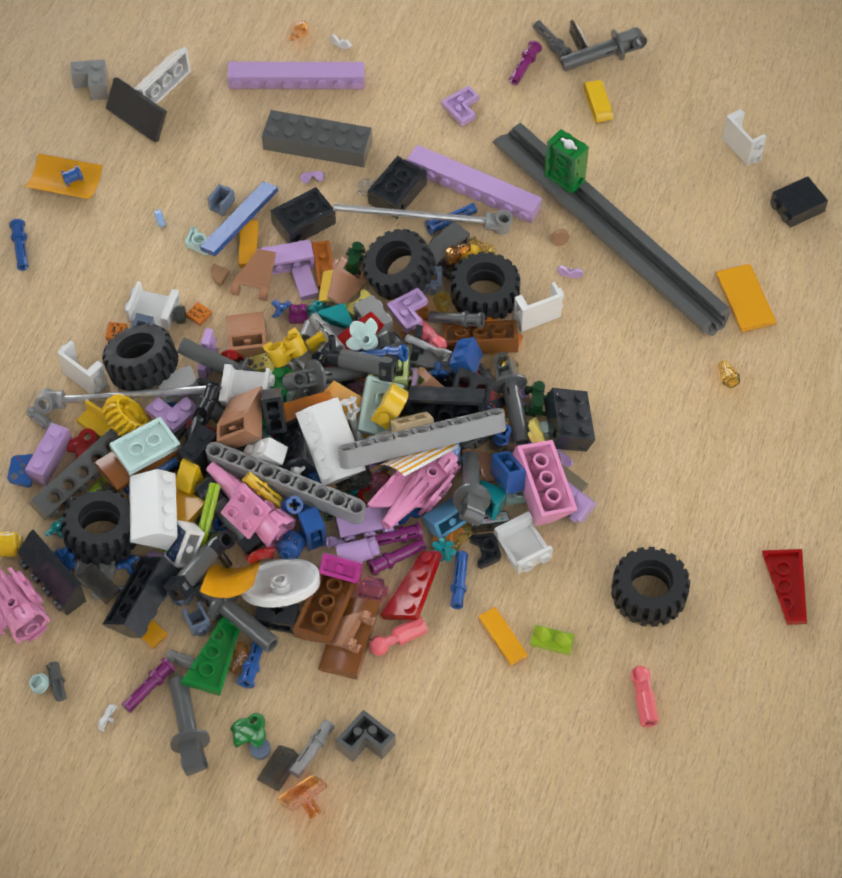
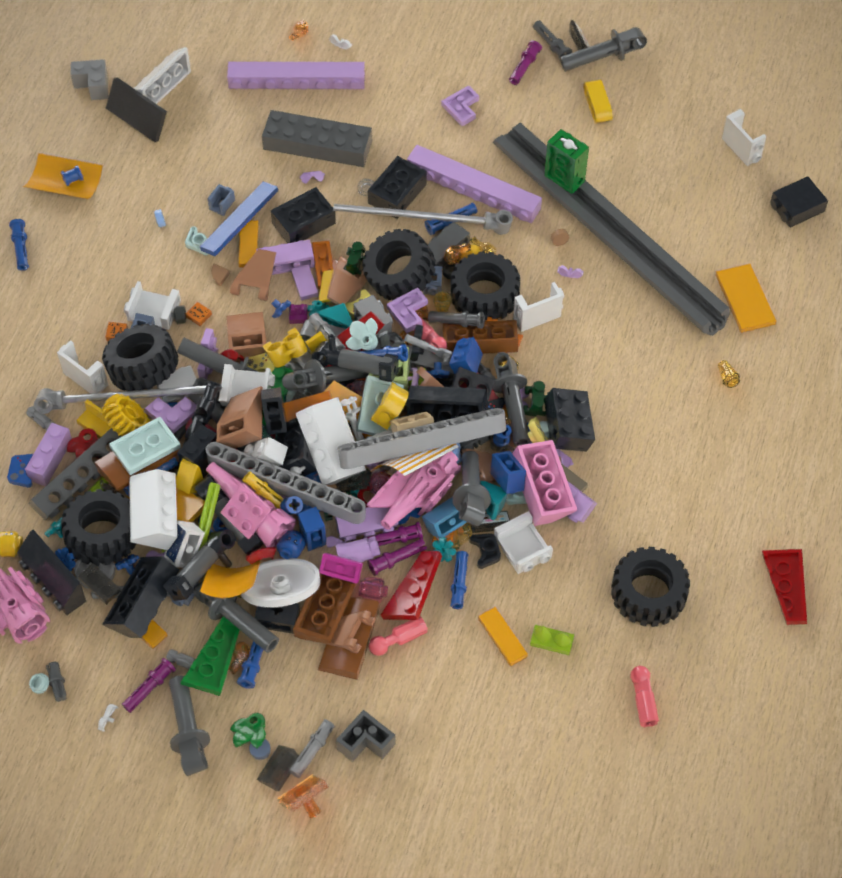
sand blue window [182,602,211,636] -> none

